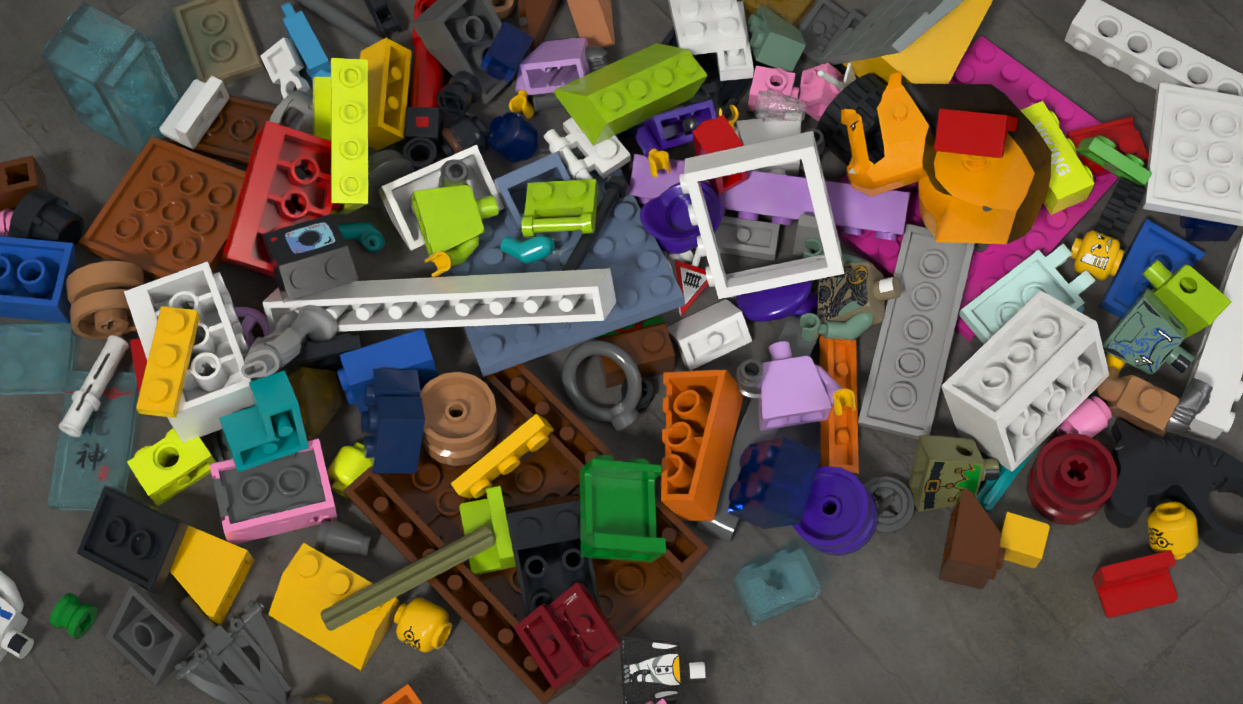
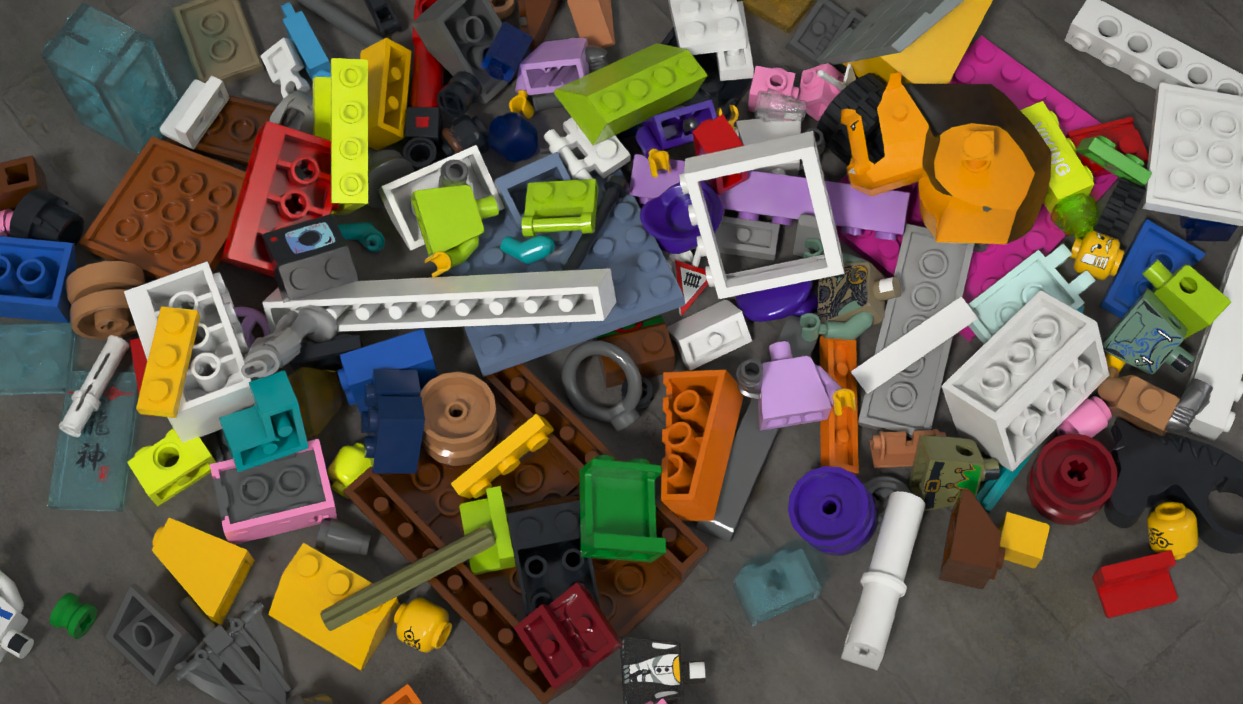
black tile [77,485,189,594] -> none
clear blue brick [727,436,821,529] -> none
sand green slope [747,5,806,72] -> none
red panel [934,109,1018,158] -> none
none -> white piece [841,491,925,670]
none -> white sticker [851,296,978,394]
none -> nougat hinge [869,429,946,468]
none -> clear neon green cone [1050,193,1097,238]

